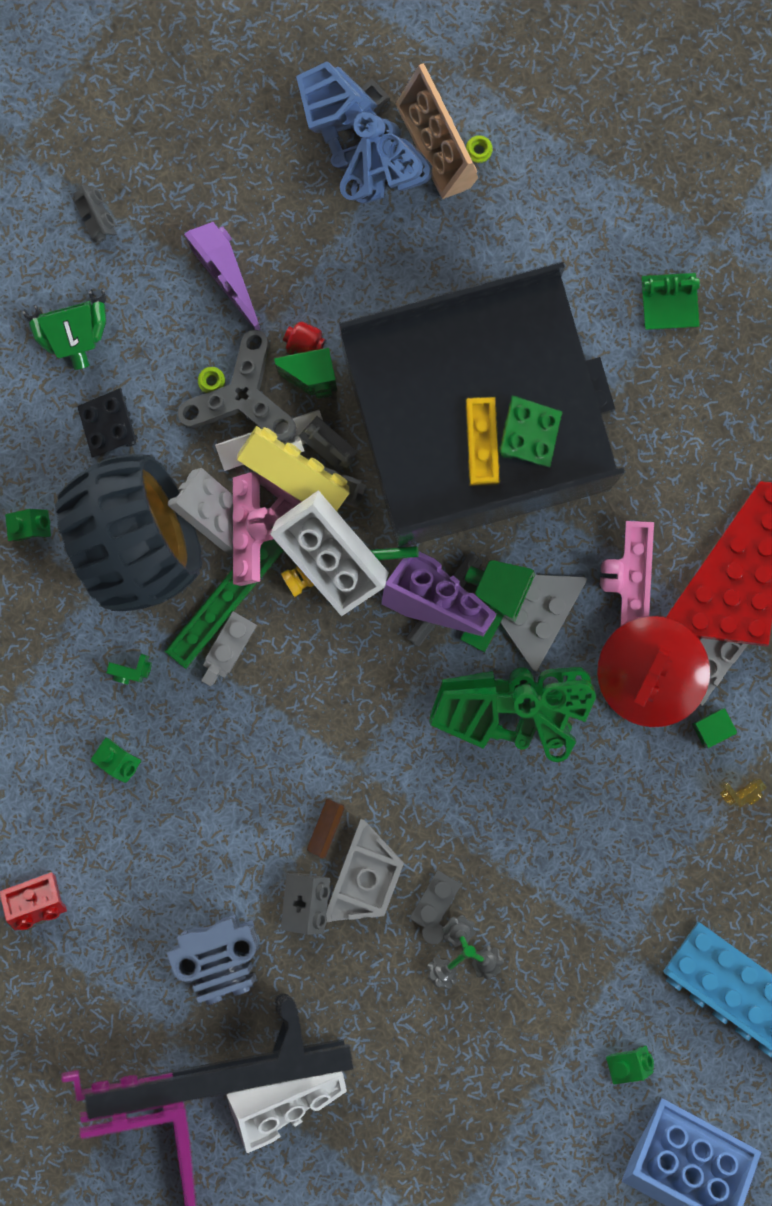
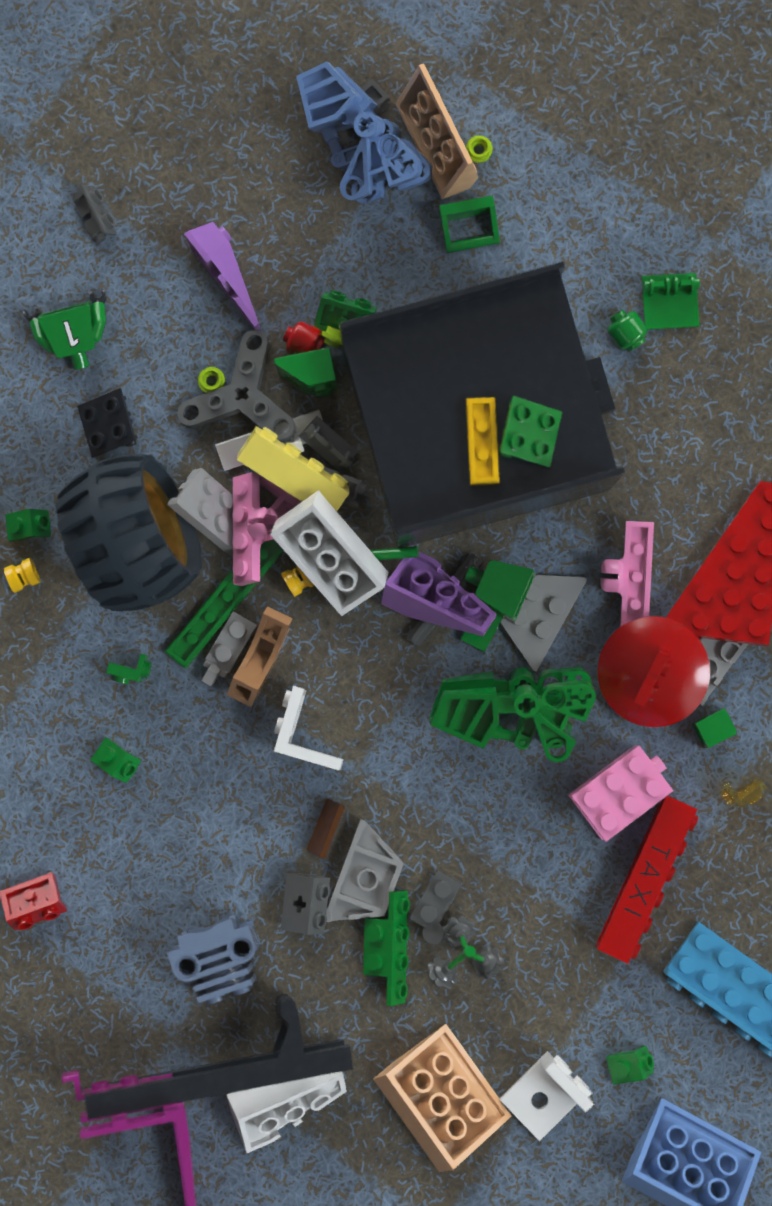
none -> yellow wheel [4,558,41,593]
none -> medium nougat arch [227,606,293,707]
none -> white bracket [274,686,344,770]
none -> green bracket [314,290,377,331]
none -> lime plate [321,326,342,349]
none -> green bracket [363,890,410,1006]
none -> light nougat slope [373,1024,512,1172]
none -> green tile [439,195,500,253]
none -> white bracket [499,1051,594,1141]
none -> bright pink torso [568,745,673,842]
none -> red brick [595,795,698,964]
none -> green head [607,310,648,352]

